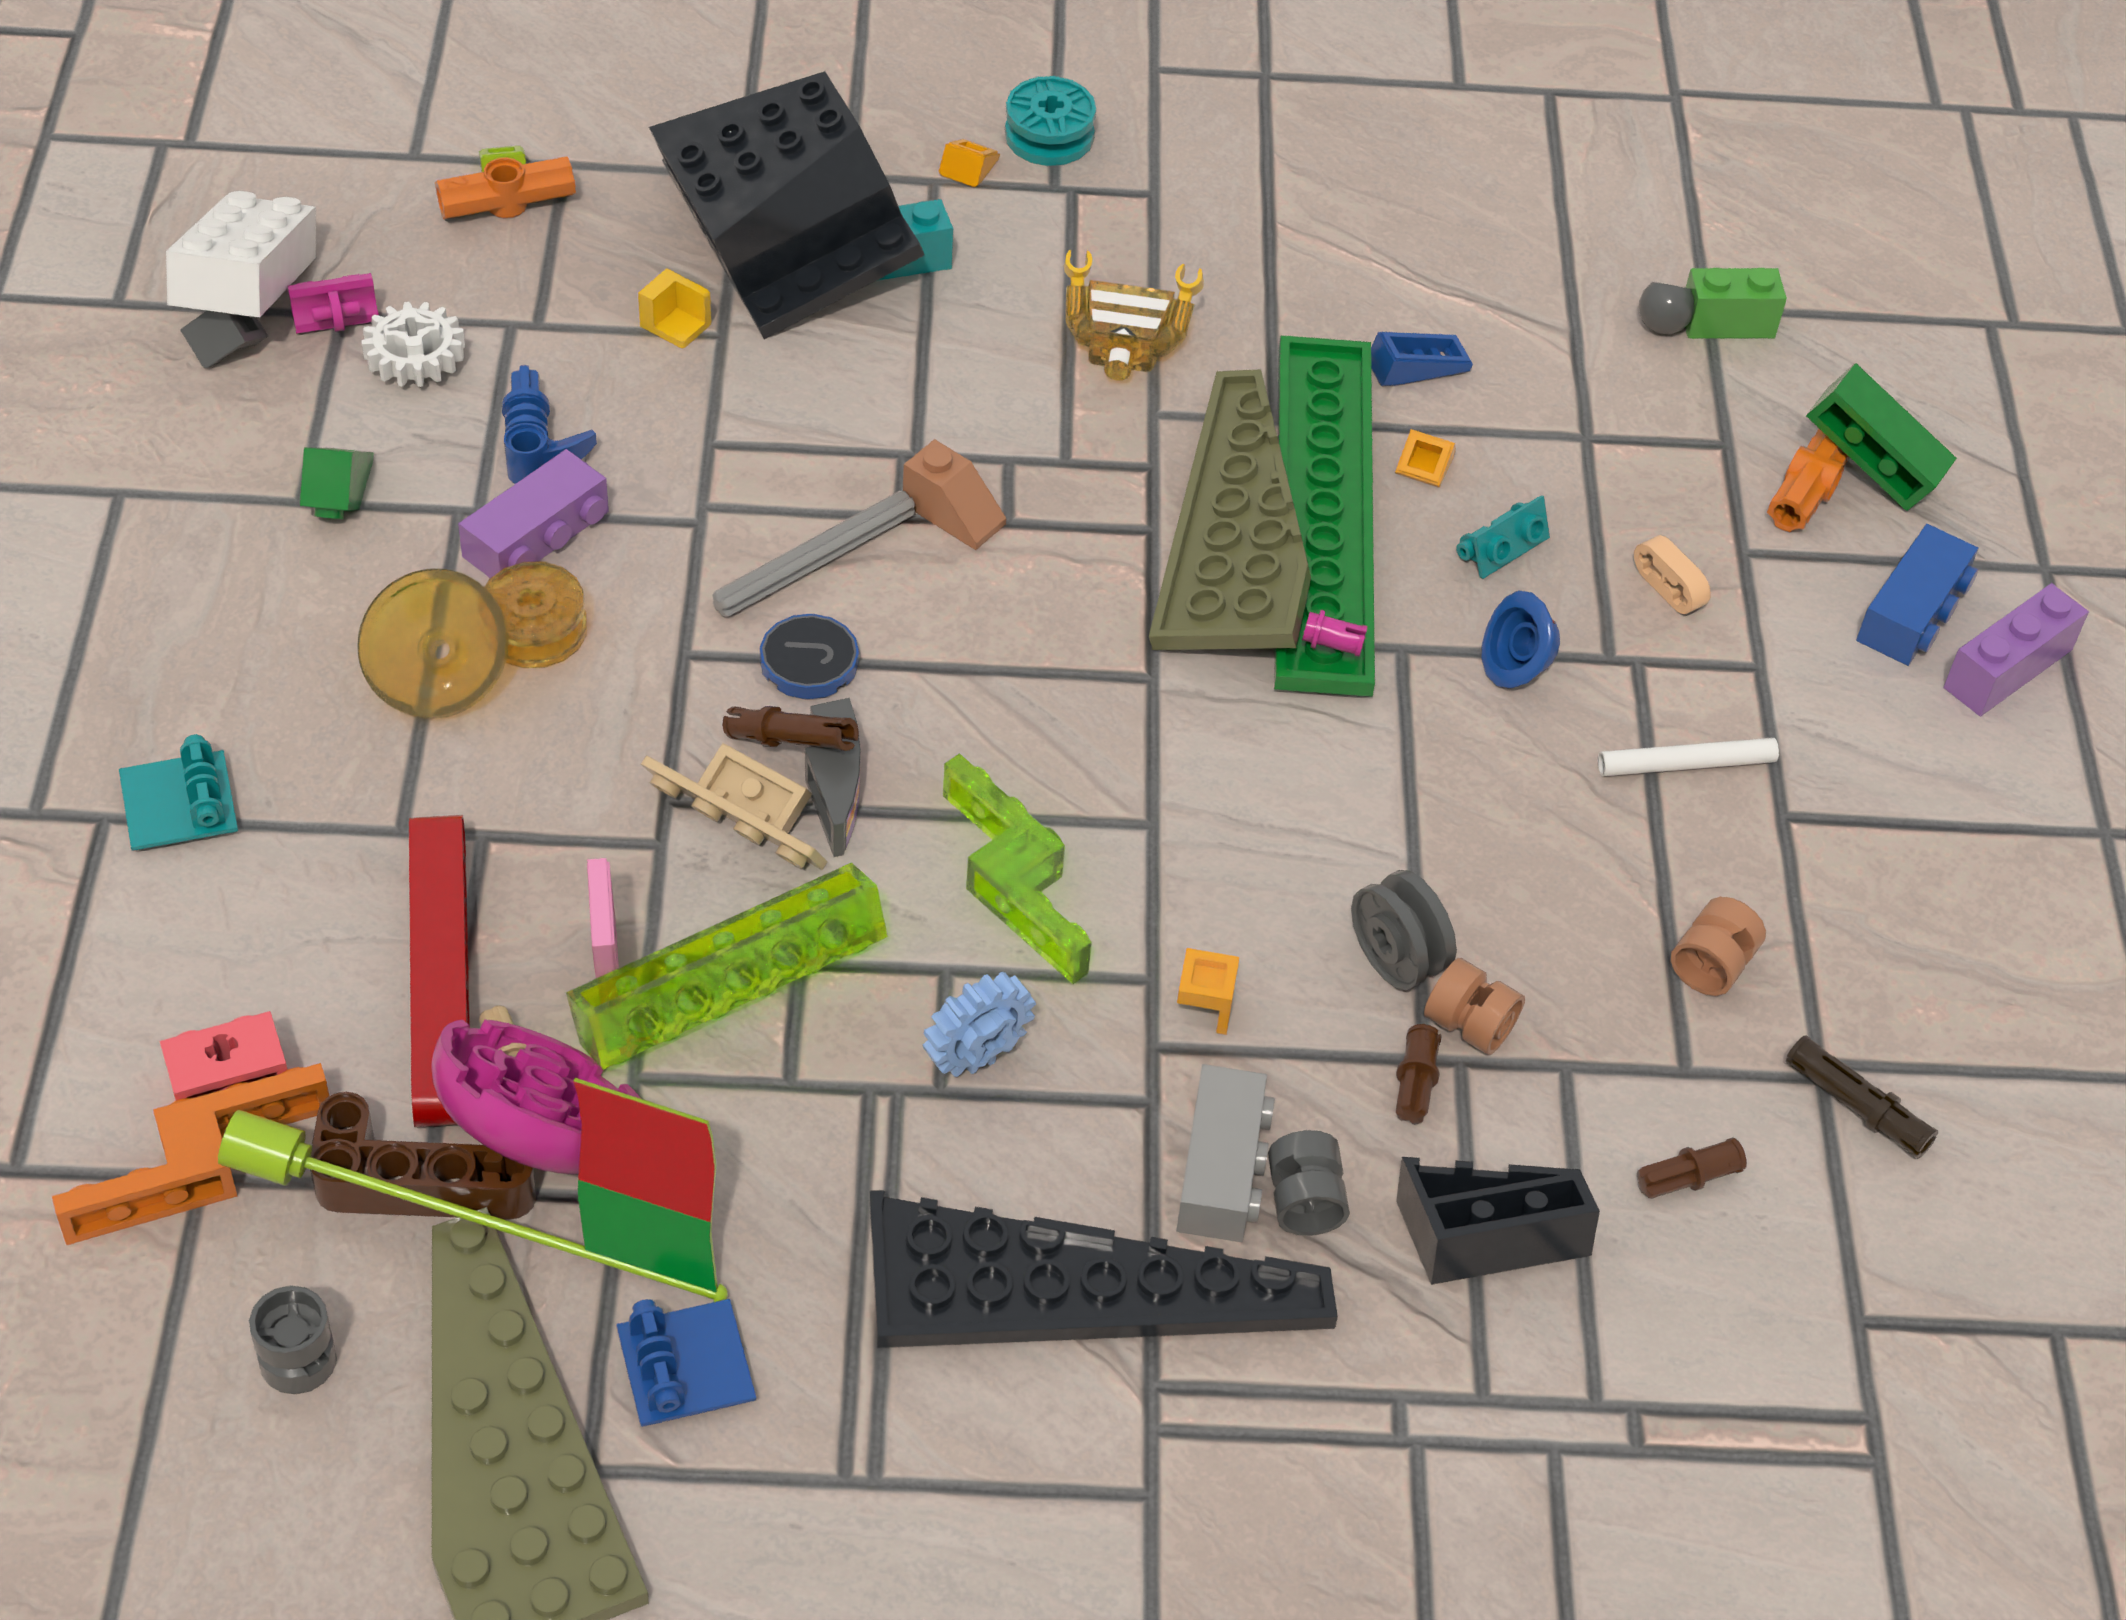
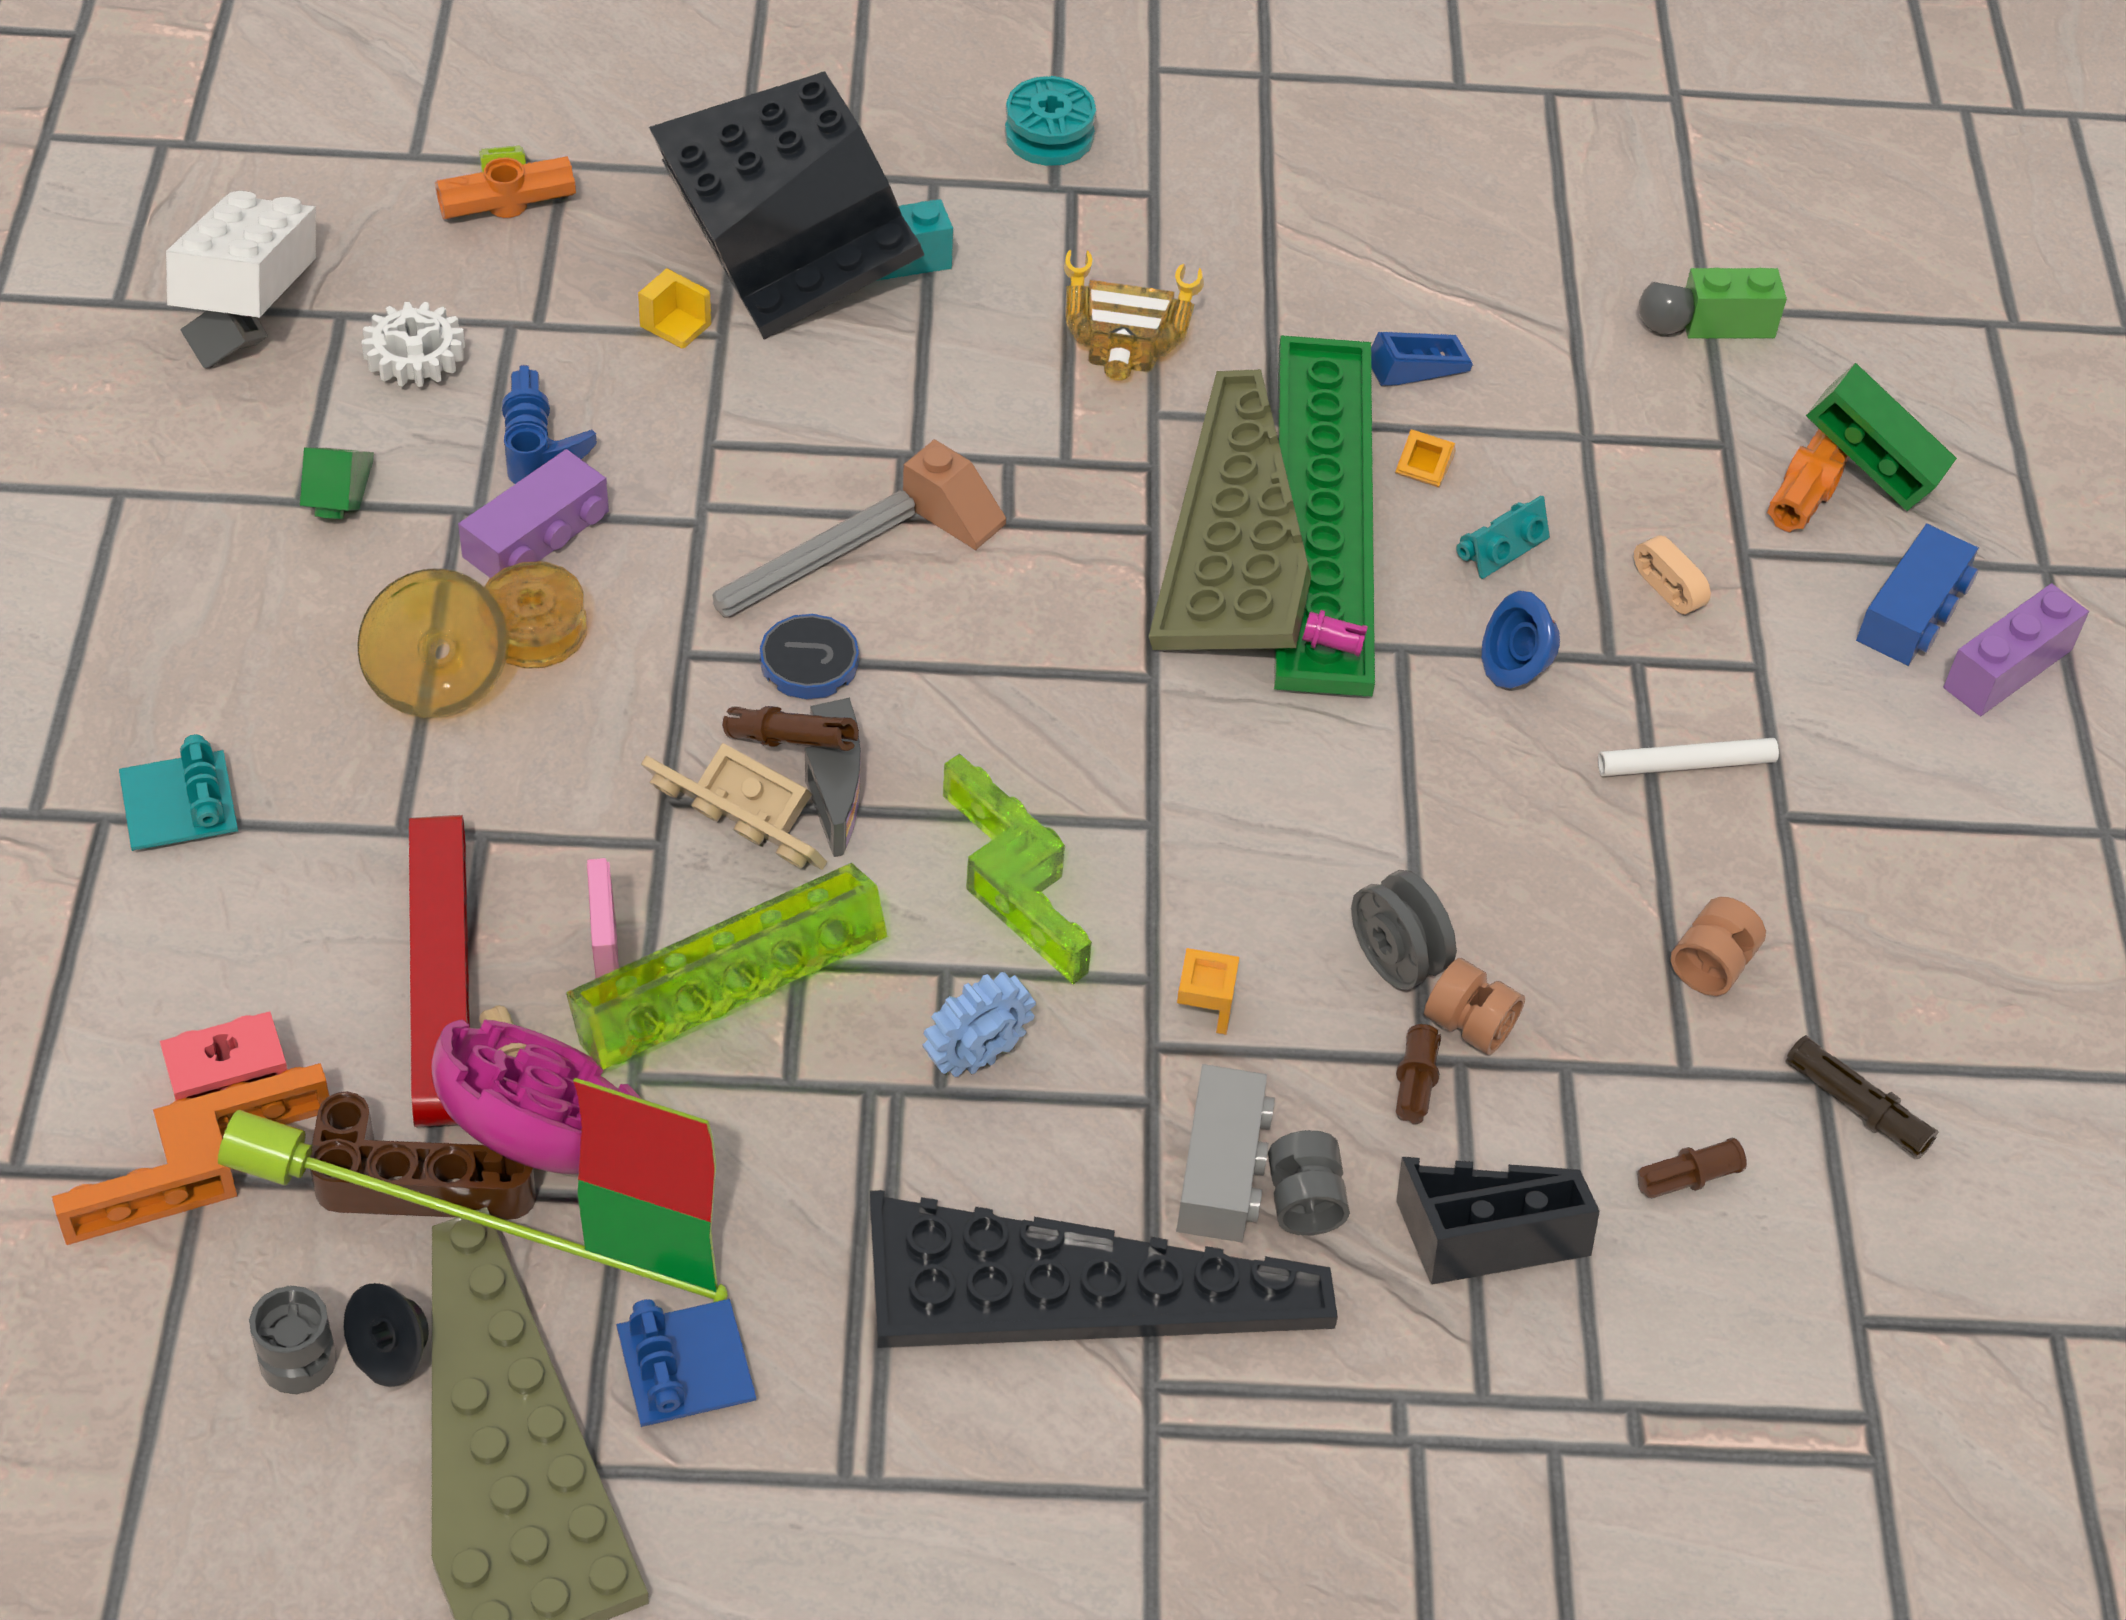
dark pink hips [288,273,379,334] -> none
light orange slope [939,139,1000,187] -> none
none -> black piece [344,1283,429,1387]

